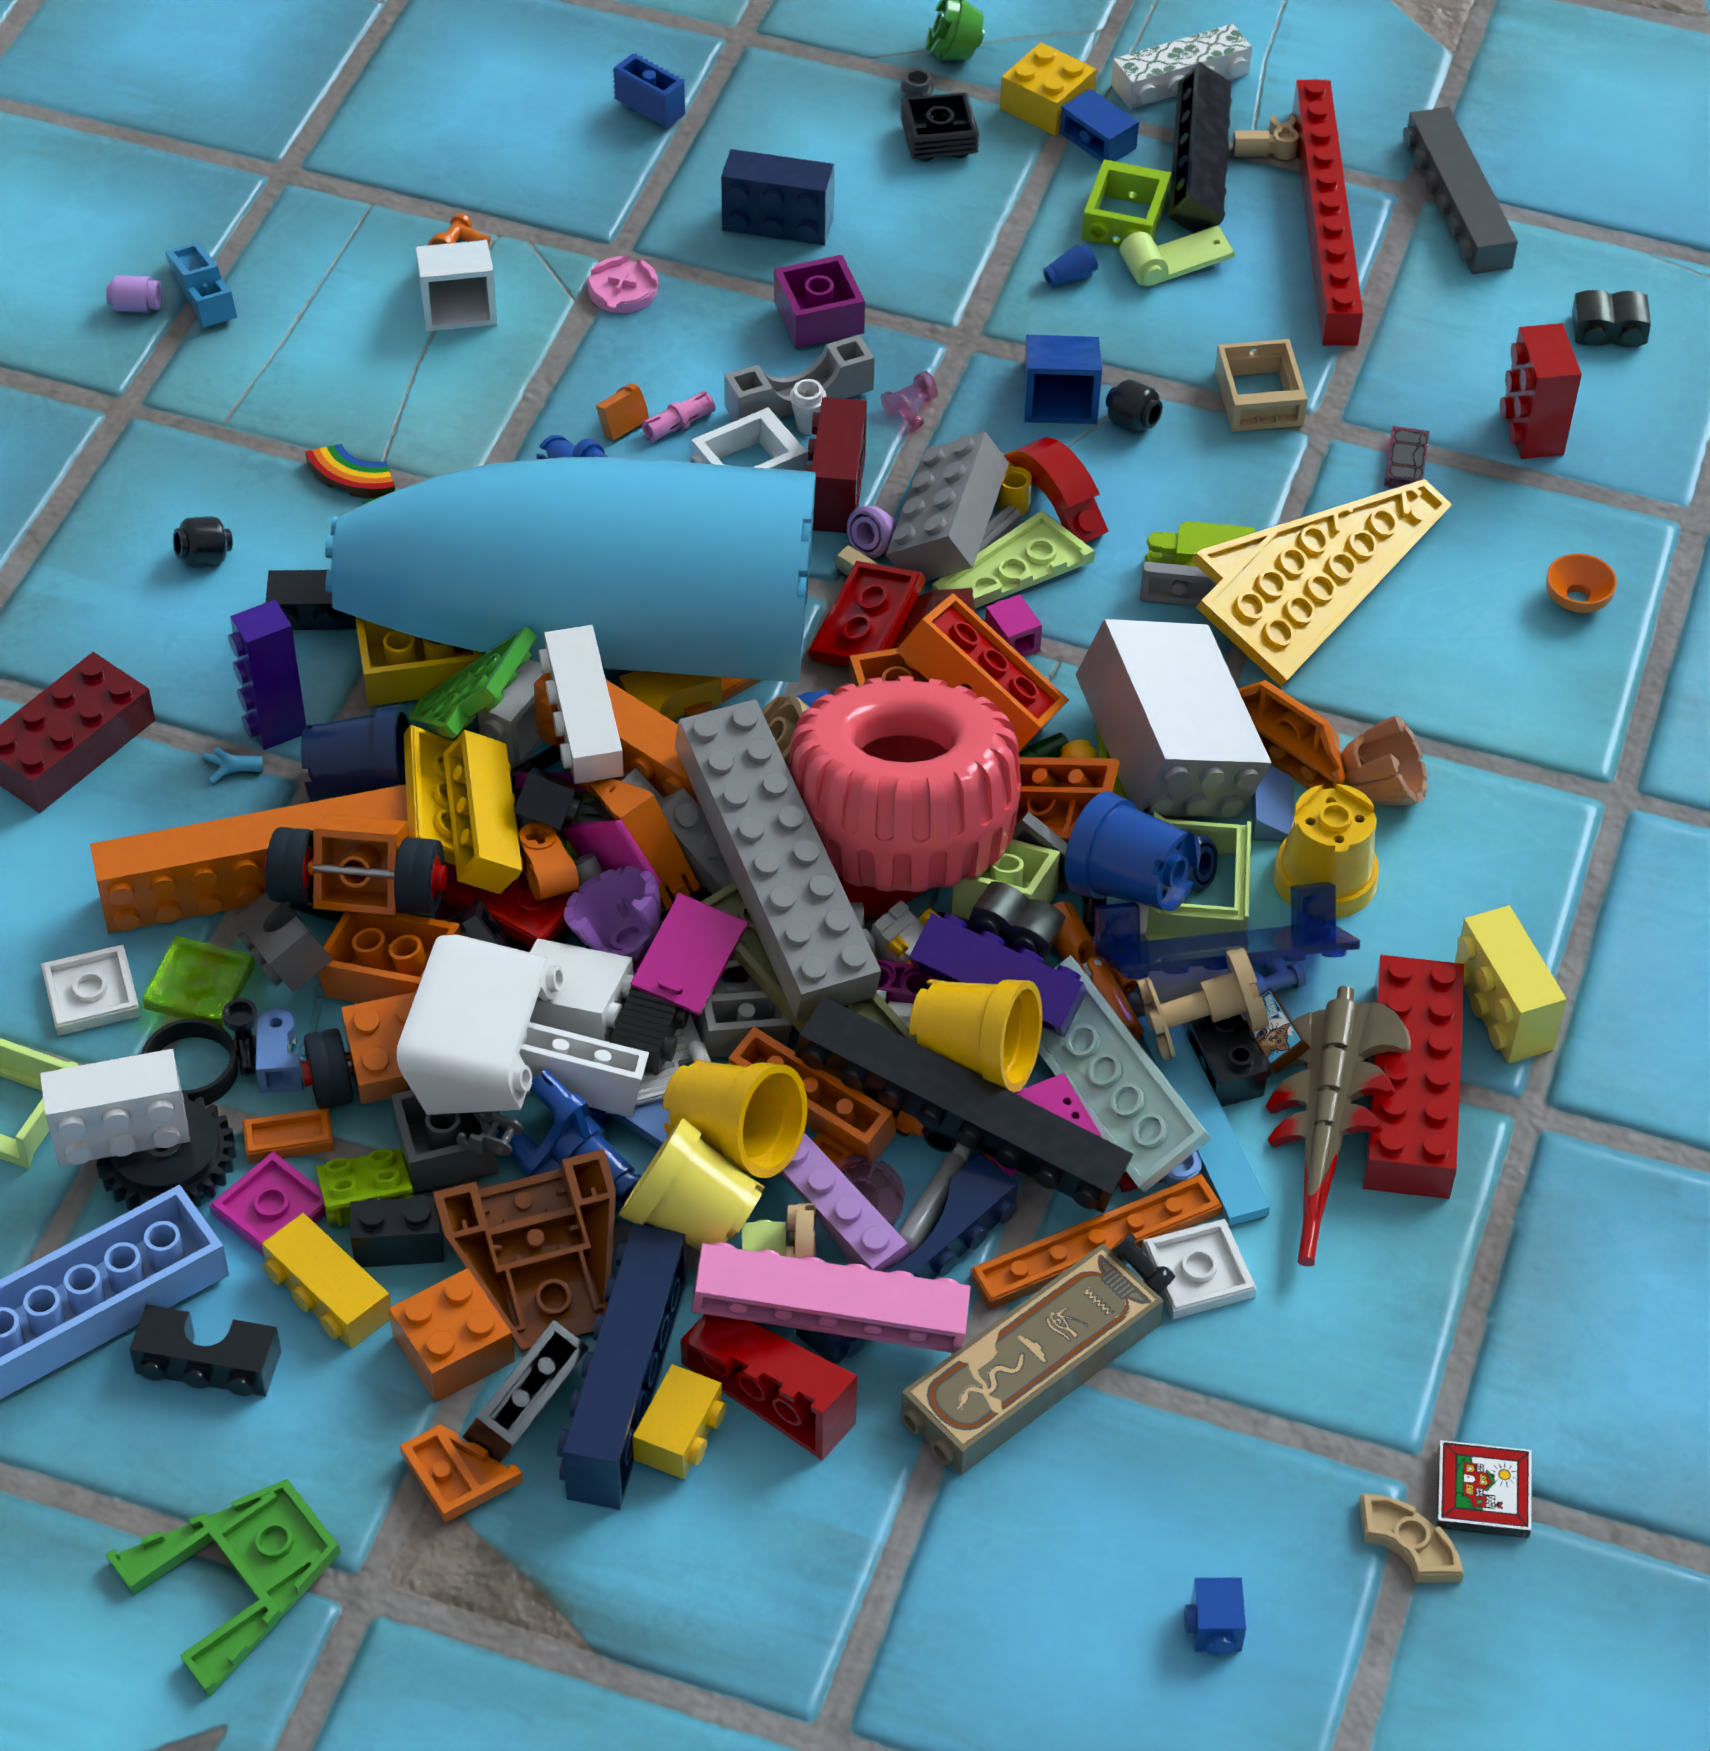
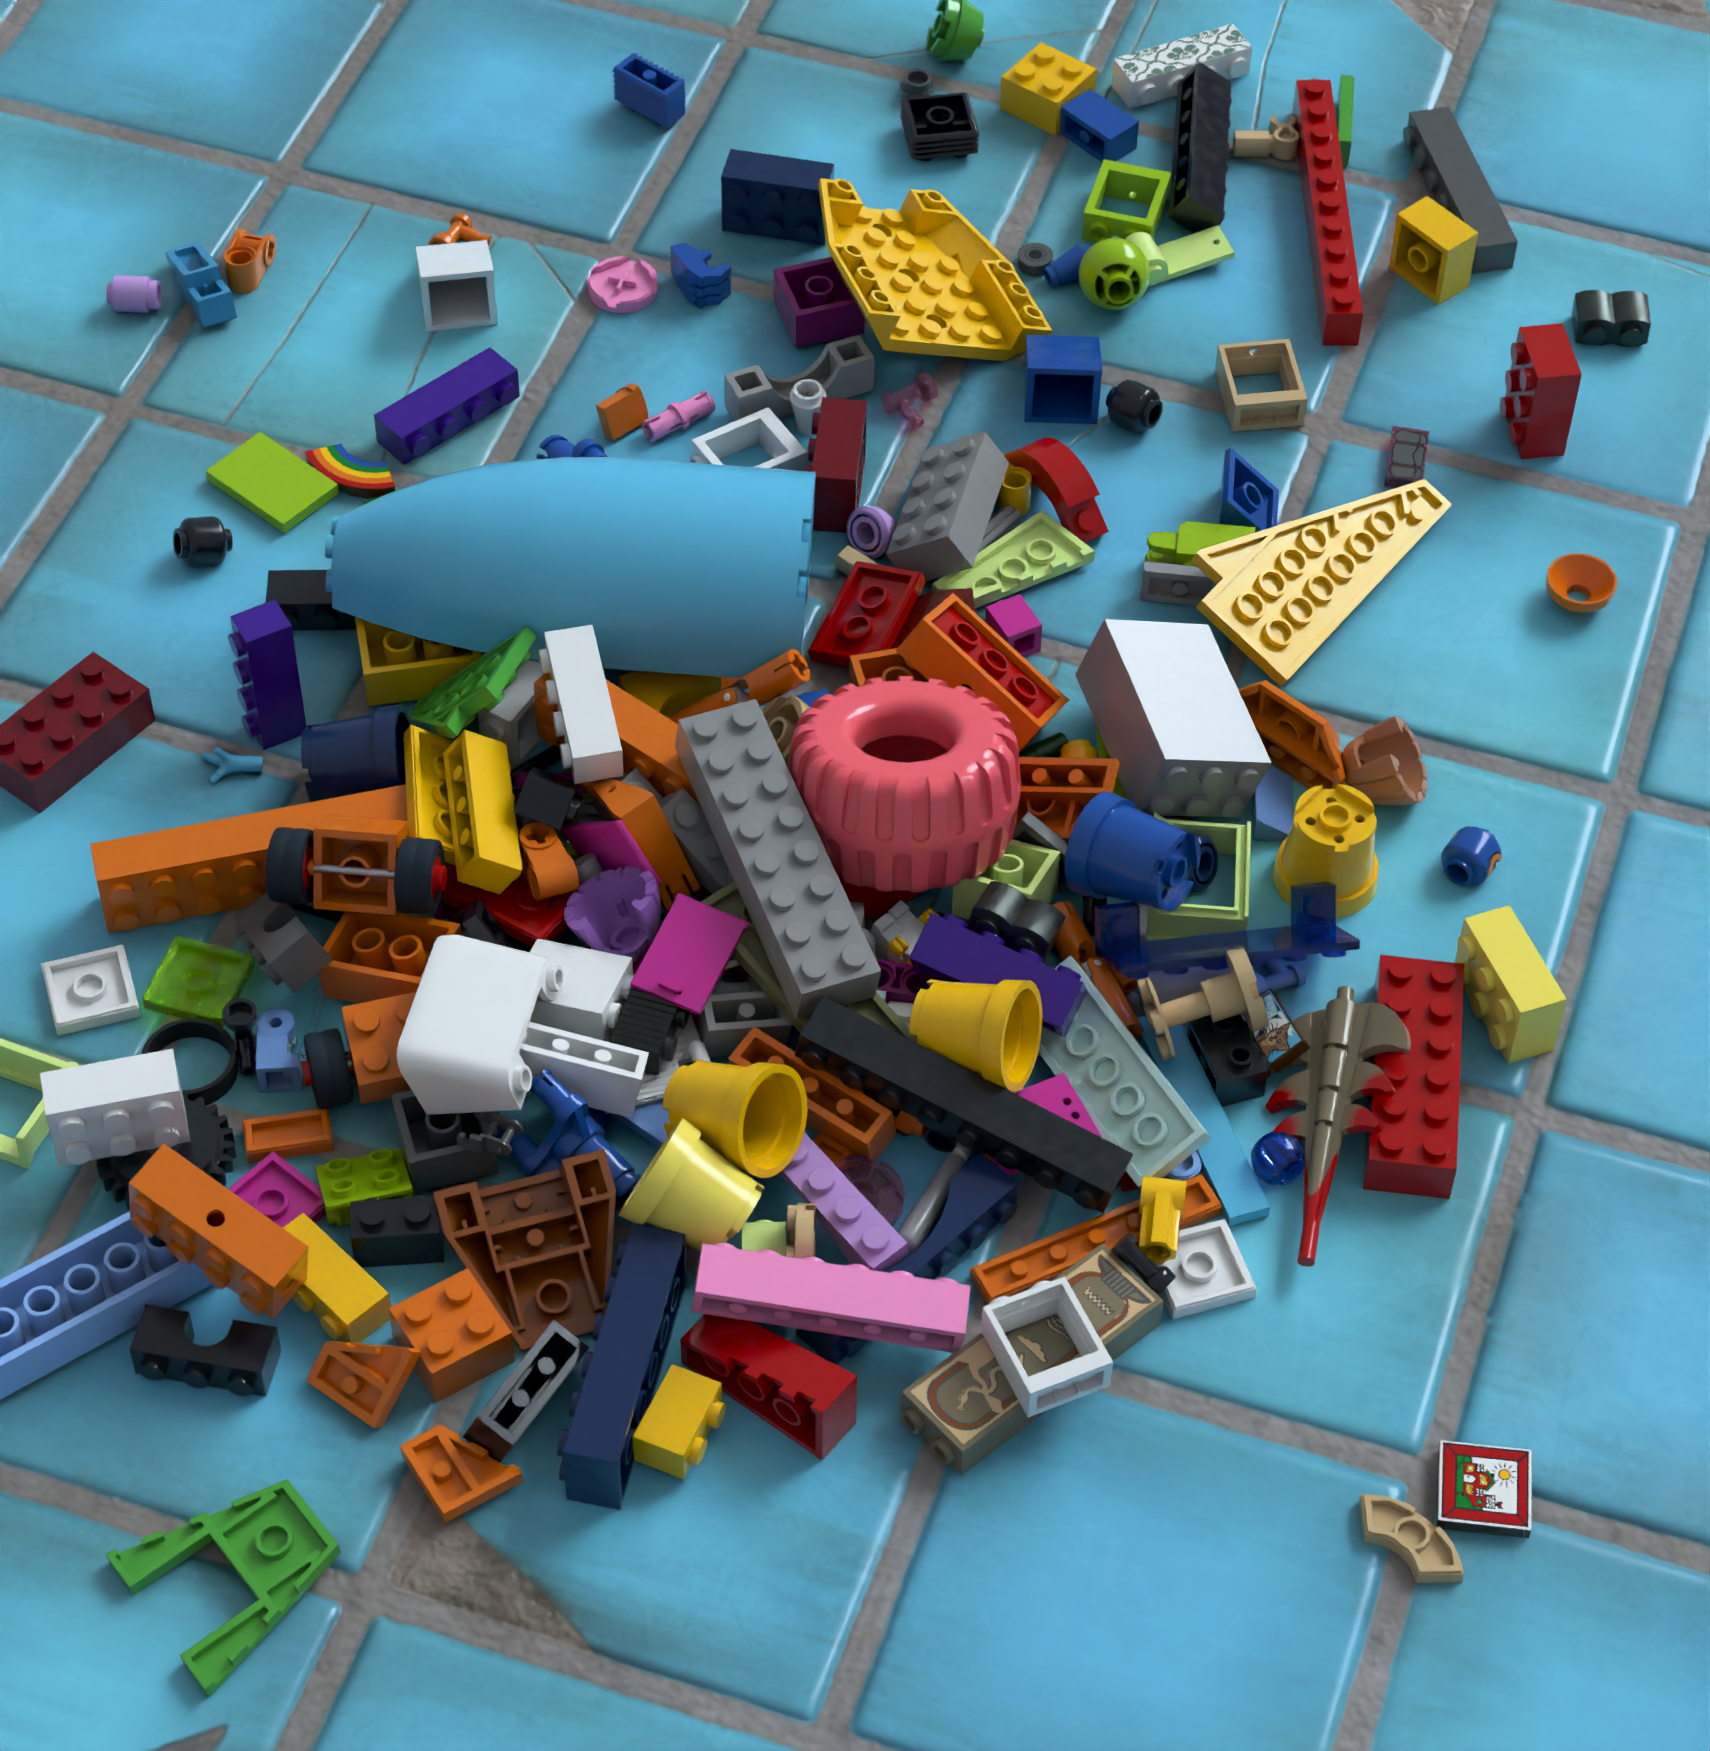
blue brick [1184,1577,1246,1655] -> none
none -> orange brick [128,1143,309,1320]
none -> lime tile [205,432,339,534]
none -> orange piece [224,229,276,294]
none -> orange wing [305,1341,422,1428]
none -> dark purple brick [374,347,520,465]
none -> orange piece [667,649,810,724]
none -> blue hand [671,243,731,309]
none -> yellow wedge [818,178,1052,361]
none -> white window [981,1276,1113,1417]
none -> dark grey tile [1017,243,1053,276]
none -> lime brick [1078,238,1150,310]
none -> yellow piece [1138,1176,1187,1264]
none -> blue slope [1218,448,1279,532]
none -> clear blue piece [1251,1132,1305,1185]
none -> bright green tile [1336,74,1355,169]
none -> yellow brick [1388,196,1479,305]
none -> blue head [1441,826,1502,886]

